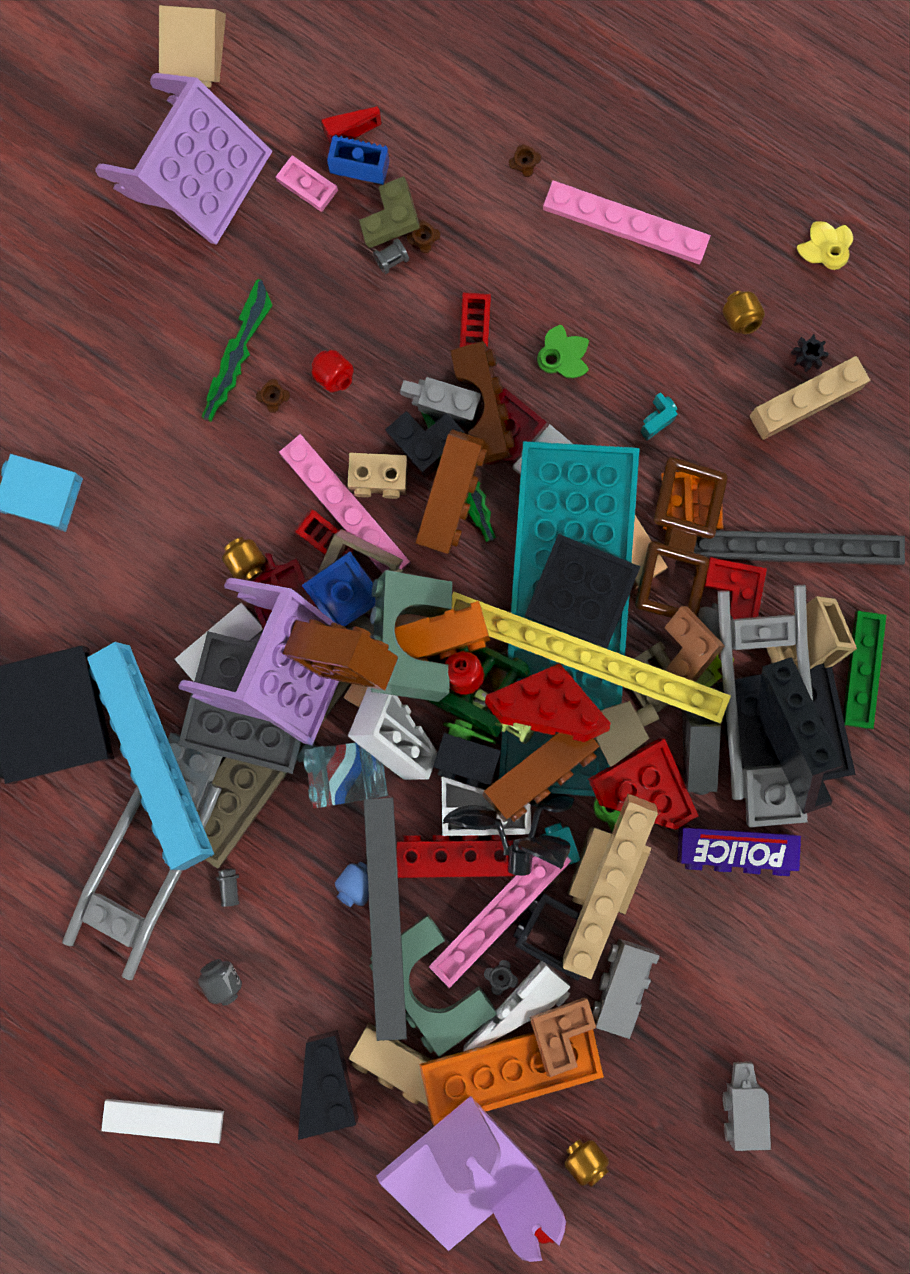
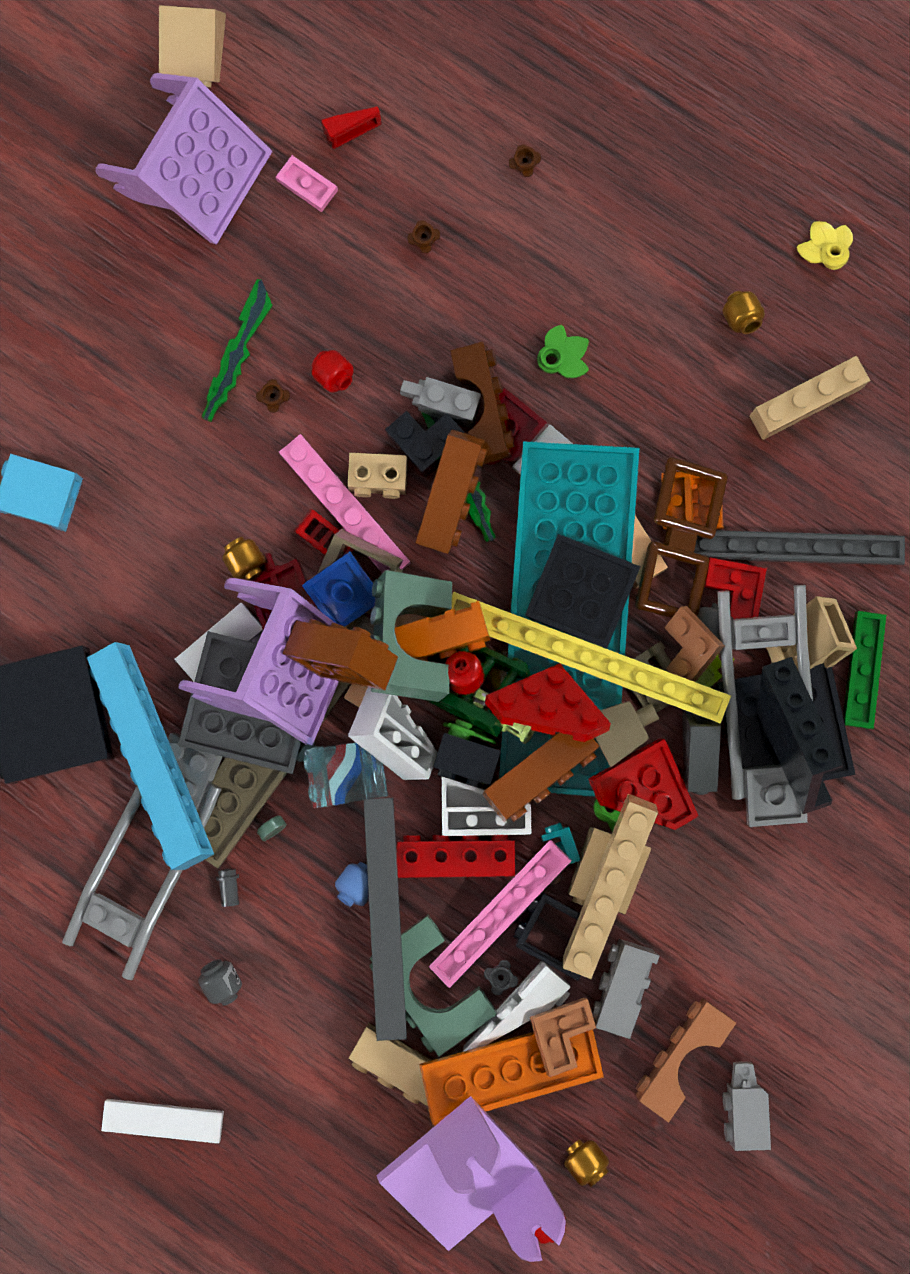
black wedge [298,1030,359,1140] -> none
blue brick [327,135,389,185] -> none
olive plate [359,176,420,248] -> none
dark grey bush [373,238,409,275] -> none
black plant [443,793,574,876] -> none
red slope [460,293,491,347] -> none
bright pink plate [543,181,711,265] -> none
teal bracket [640,392,678,440] -> none
dark purple brick [677,827,801,876] -> none
black gear [791,334,829,372] -> none
none -> sand green tile [257,815,287,841]
none -> nougat arch [636,998,736,1123]

